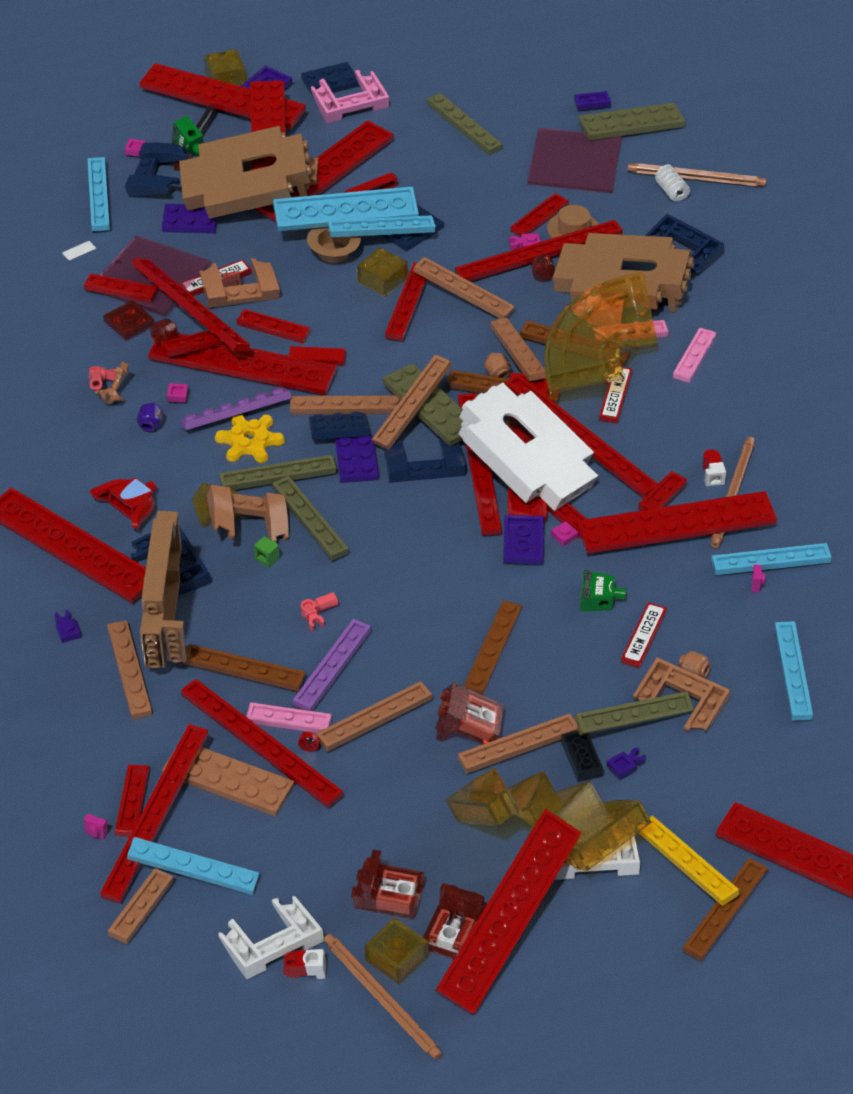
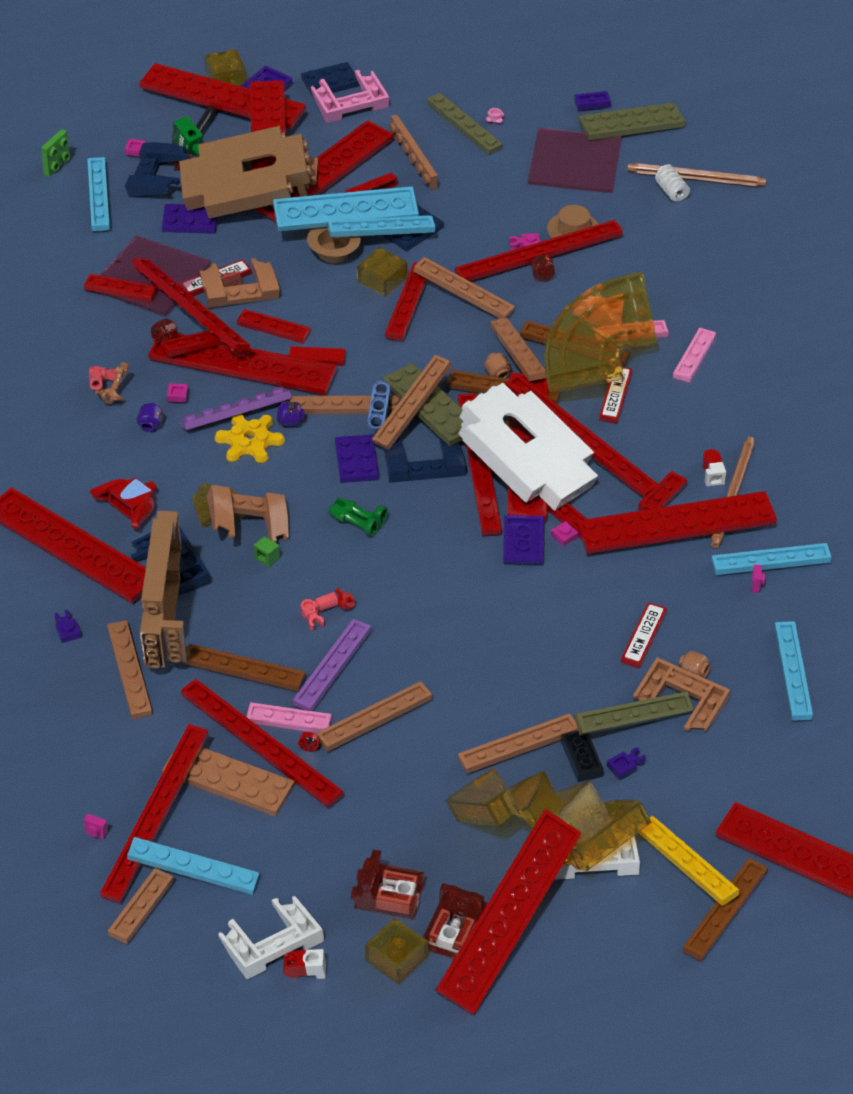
white sticker [62,241,96,260] -> none
clear red plate [103,300,155,340] -> none
red tile [115,764,150,837] -> none
olive plate [219,455,336,491] -> none
olive plate [272,476,349,561] -> none
dark blue plate [309,412,369,440] -> none
nougat piece [324,934,443,1060] -> none
clear red brick [435,682,504,744] -> none
dark orange plate [463,600,522,697] -> none
red tile [510,193,569,237] -> none
medium nougat panel [553,233,694,312] -> none
green torso [580,570,626,611] -> none
dark blue wedge [645,213,724,274] -> none
none -> bright green plate [41,129,70,177]
none -> dark purple head [277,401,304,427]
none -> green piece [328,497,388,537]
none -> red piece [335,587,355,610]
none -> medium blue beam [368,381,390,437]
none -> nougat plate [389,115,438,190]
none -> bright pink plate [486,108,504,123]

